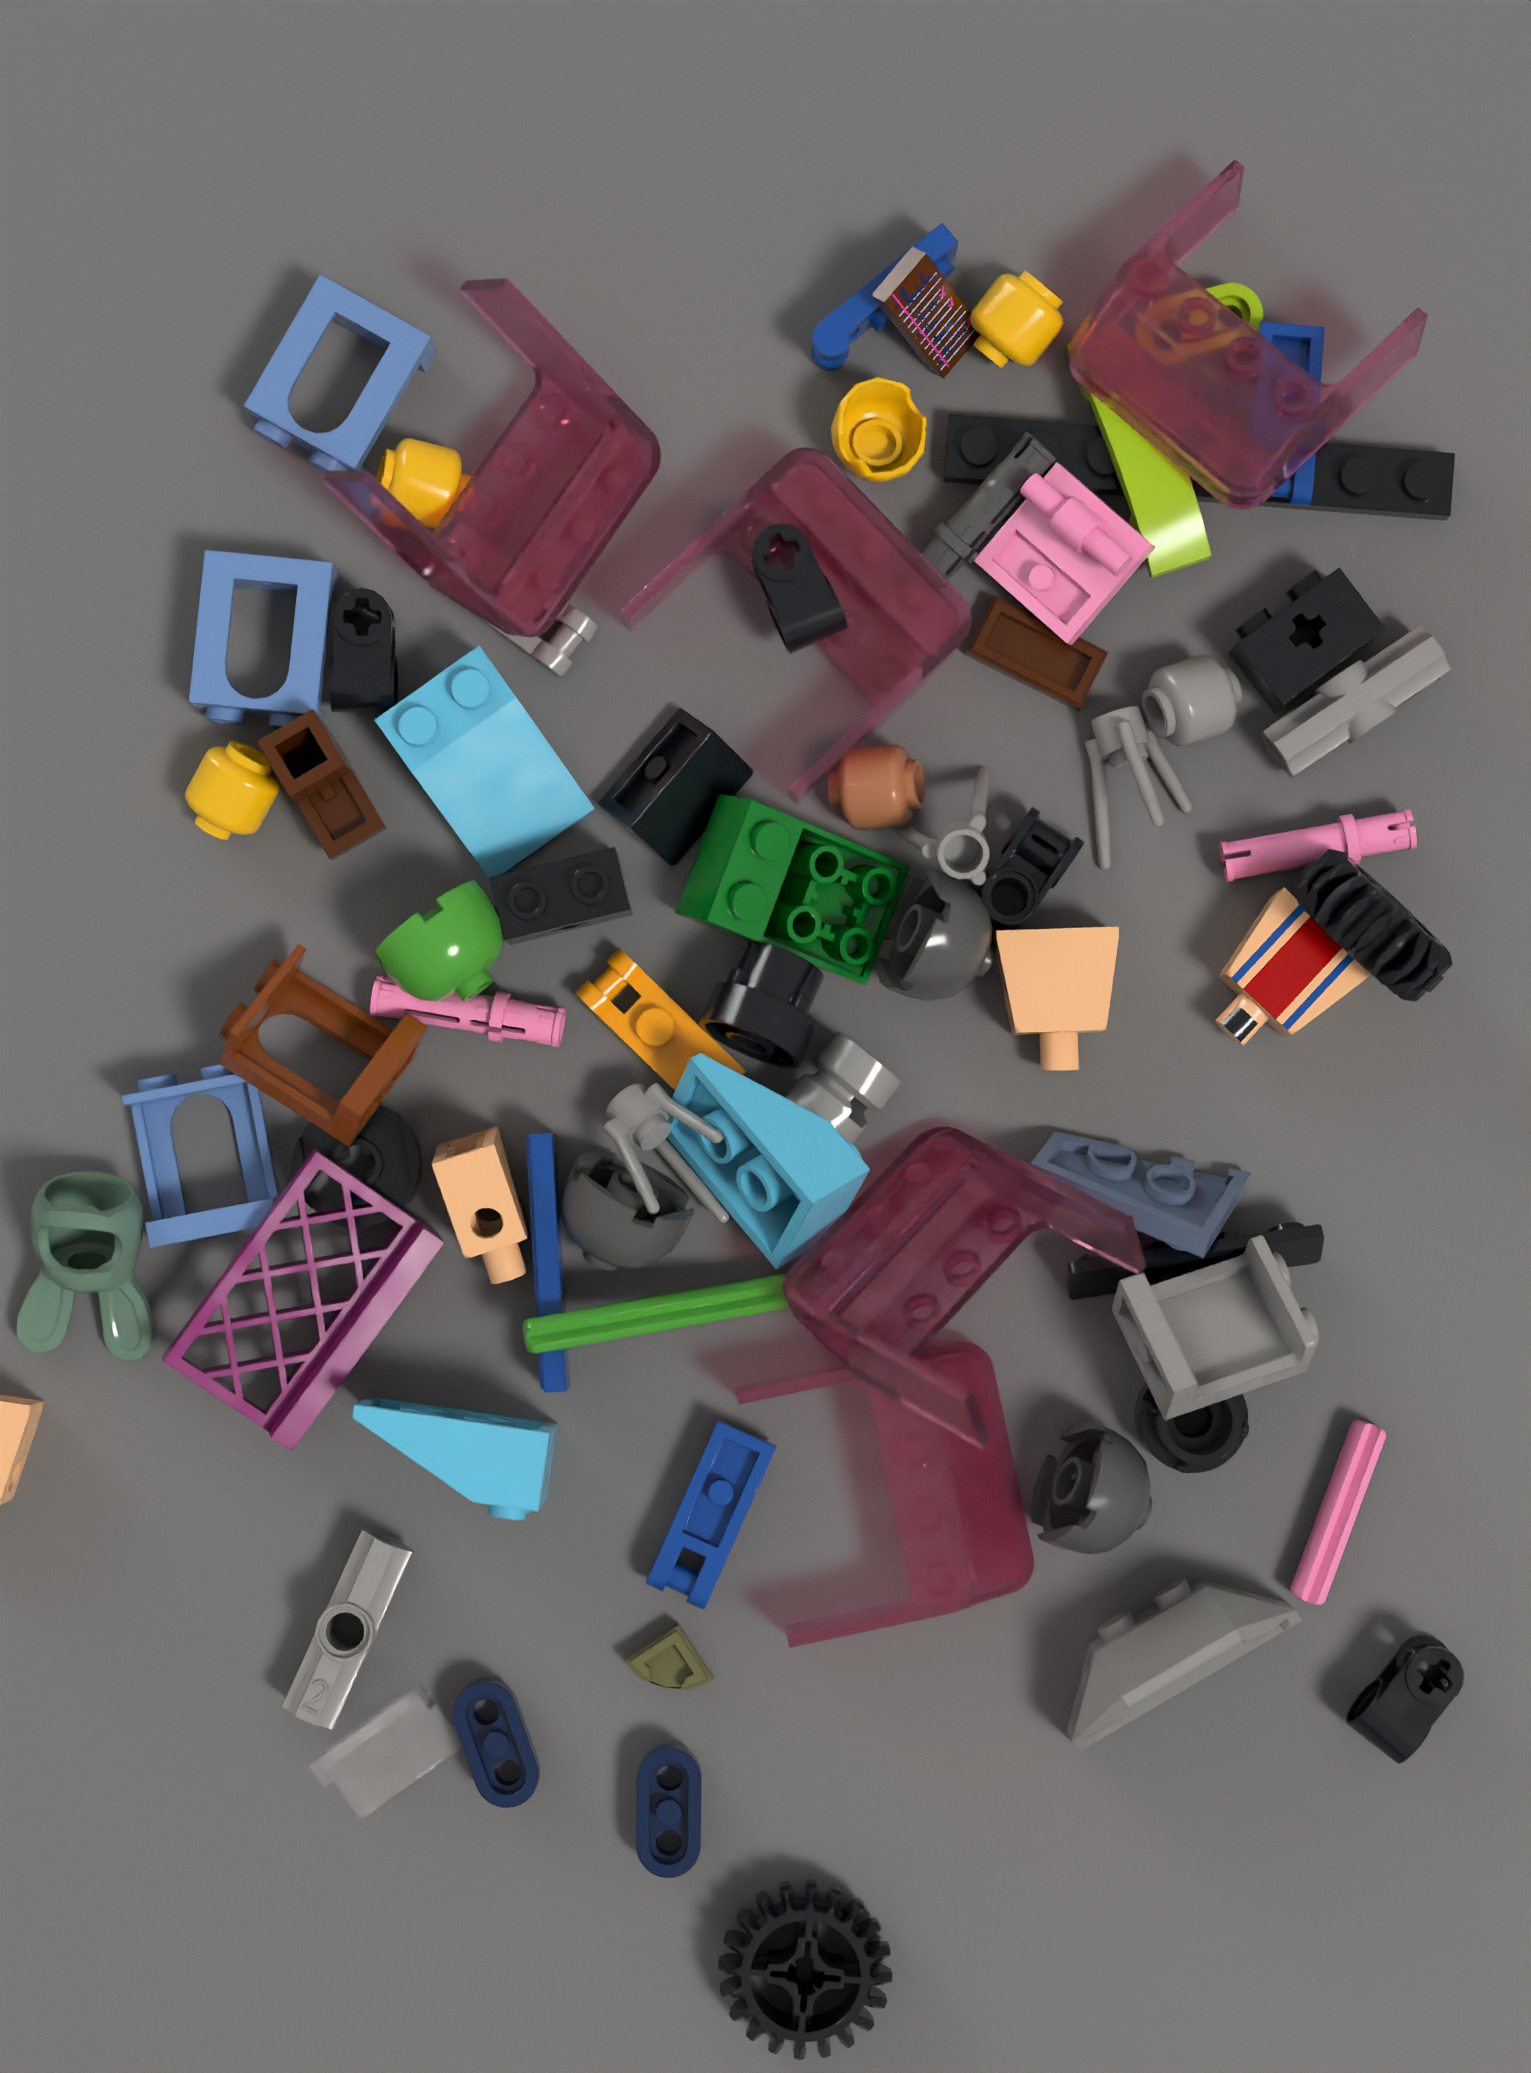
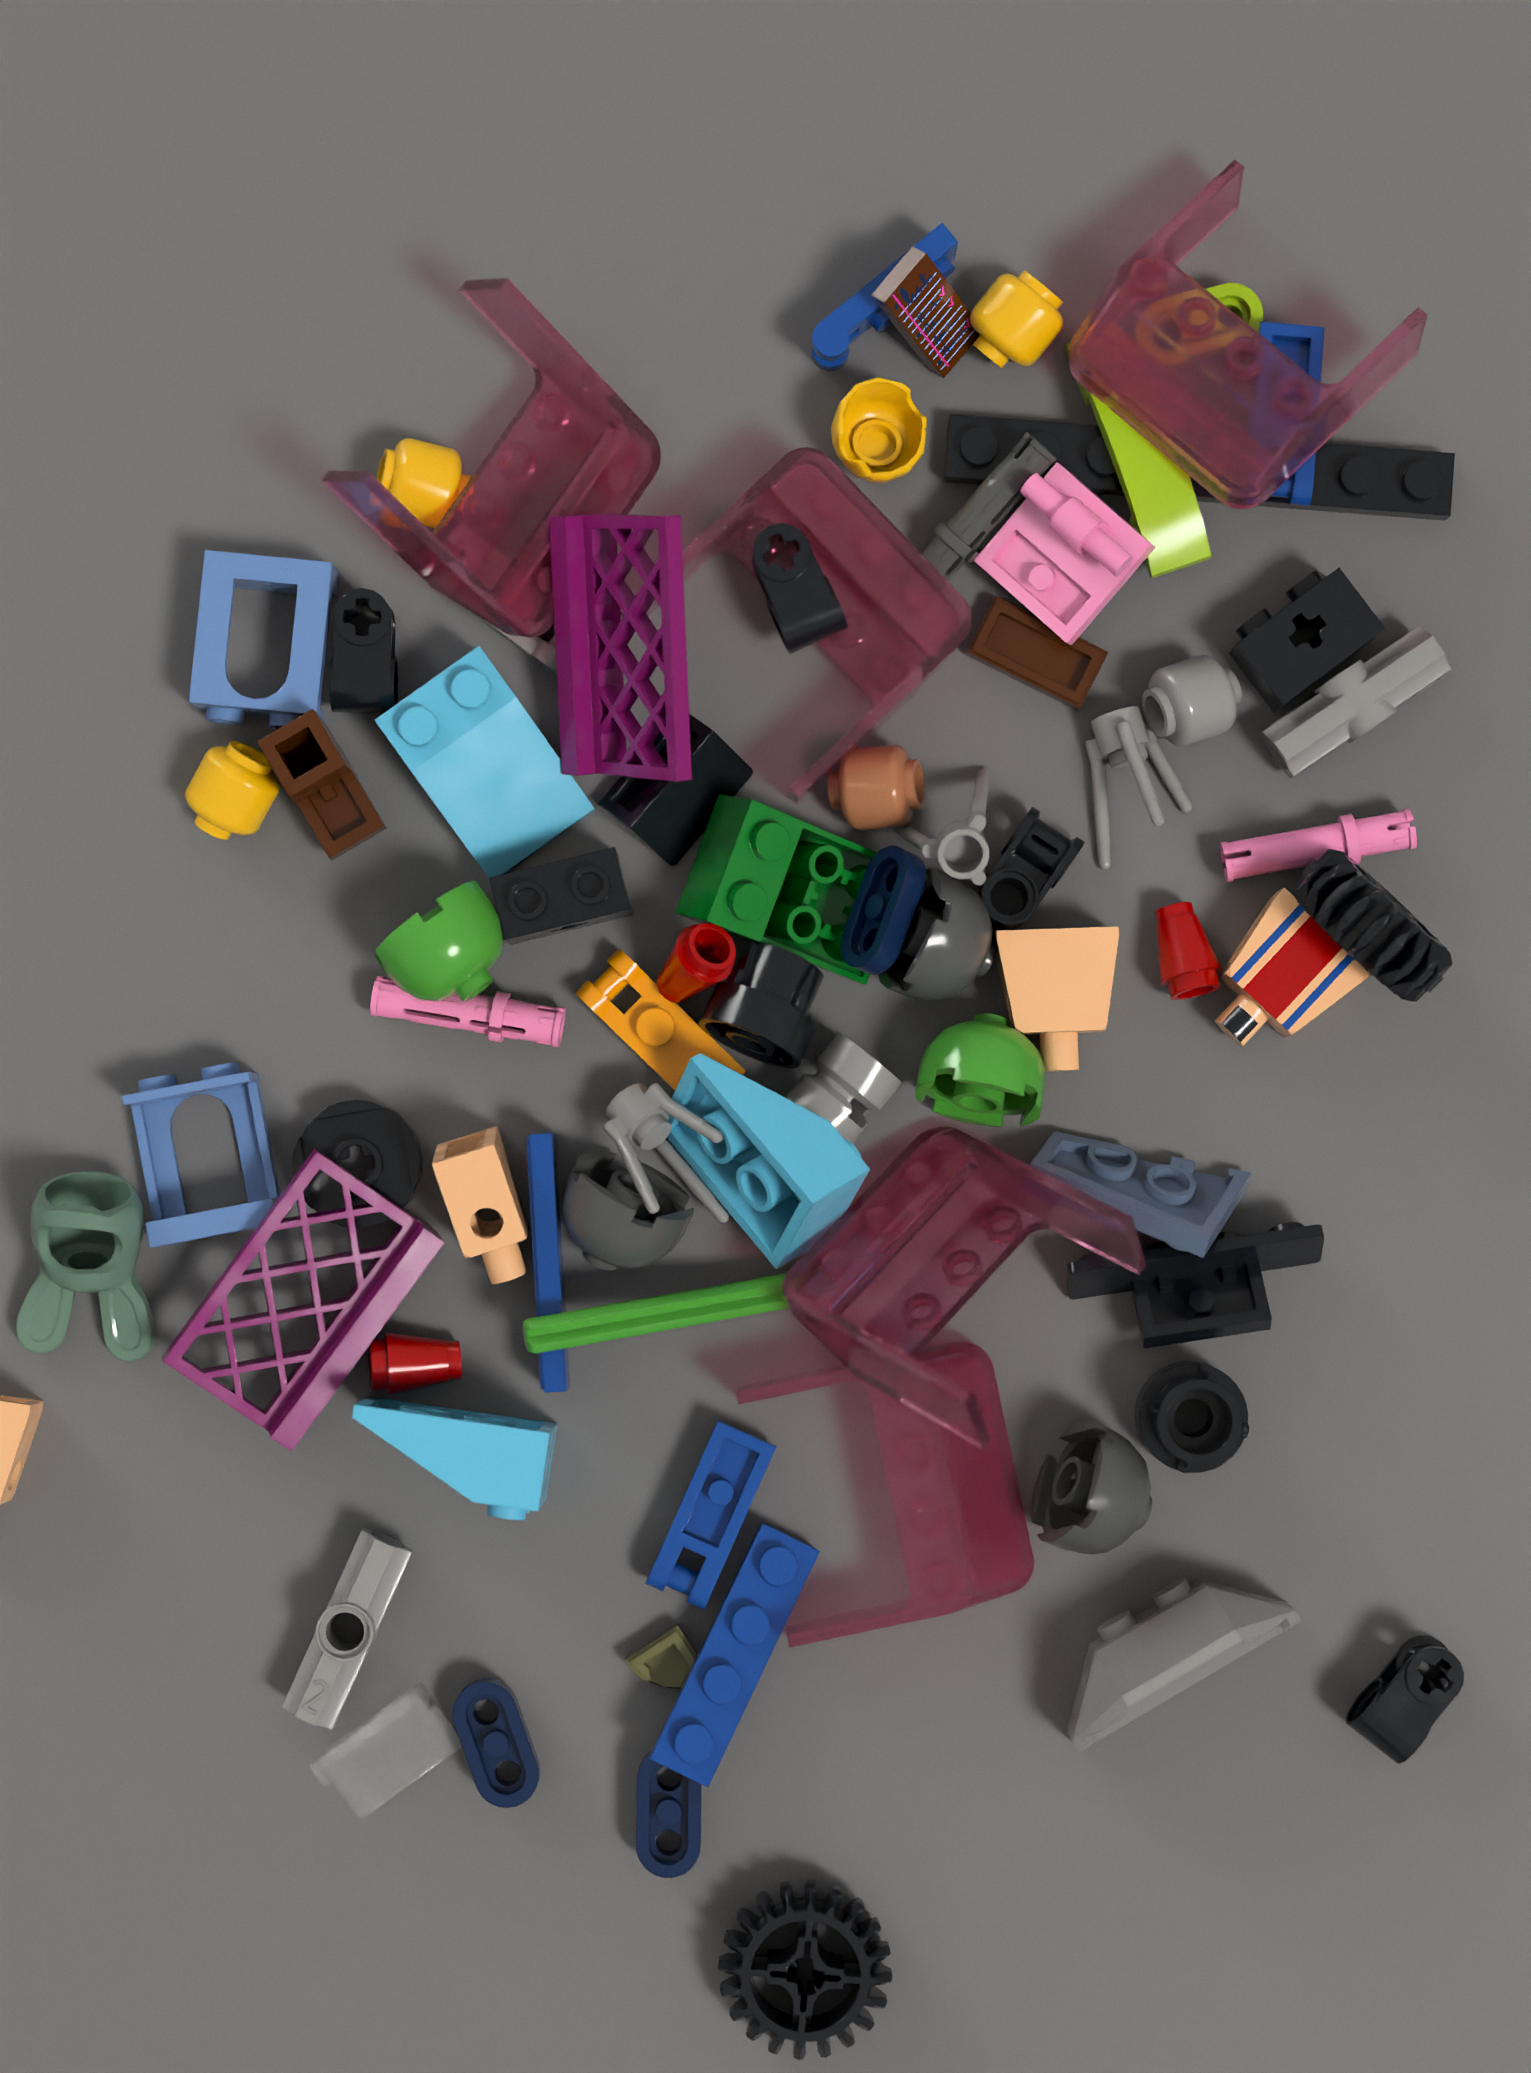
dark orange panel [219,944,428,1147] -> none
medium blue panel [244,274,437,481] -> none
light grey panel [1111,1235,1319,1420] -> none
bright pink axle [1290,1420,1386,1605] -> none
none -> red cone [368,1332,462,1396]
none -> magenta fence [549,513,692,782]
none -> blue plate [648,1523,820,1787]
none -> red cone [657,923,736,1003]
none -> dark blue plate [841,845,926,975]
none -> bright green cylinder [915,1013,1045,1127]
none -> red cone [1155,902,1223,1000]

